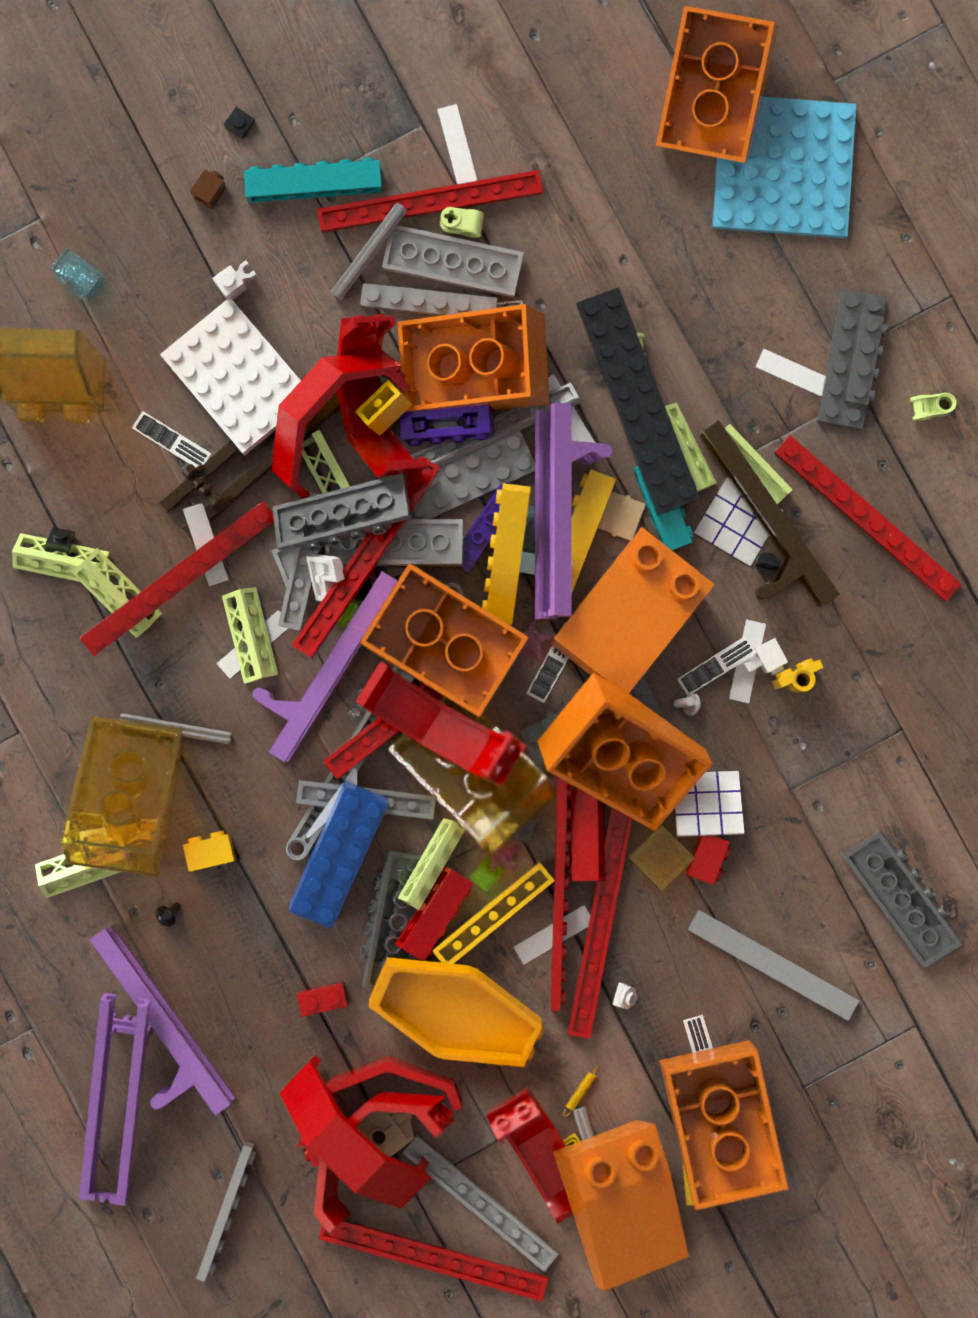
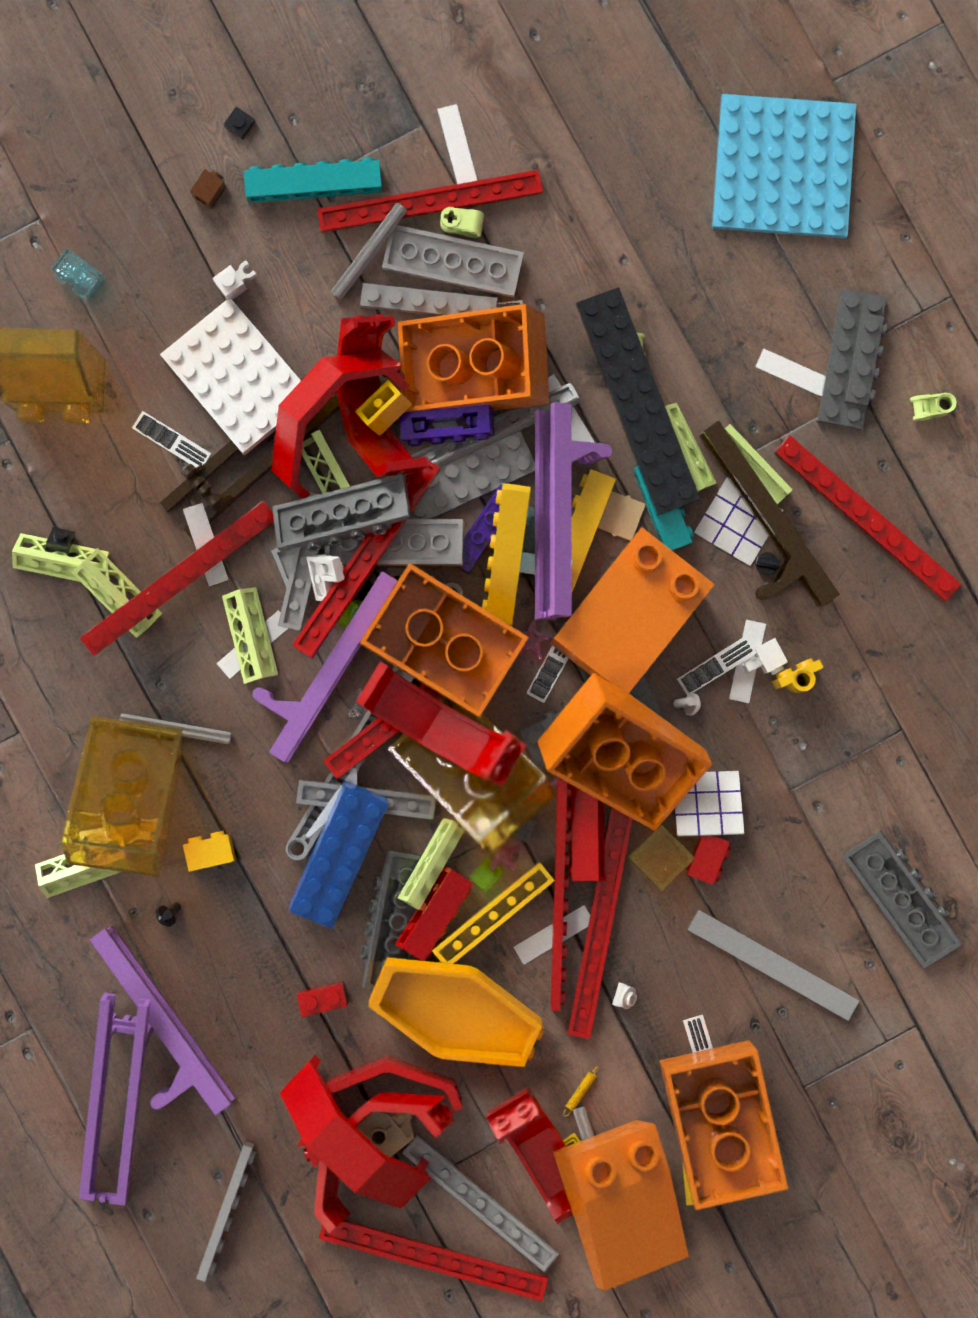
orange slope [656,6,779,163] -> none

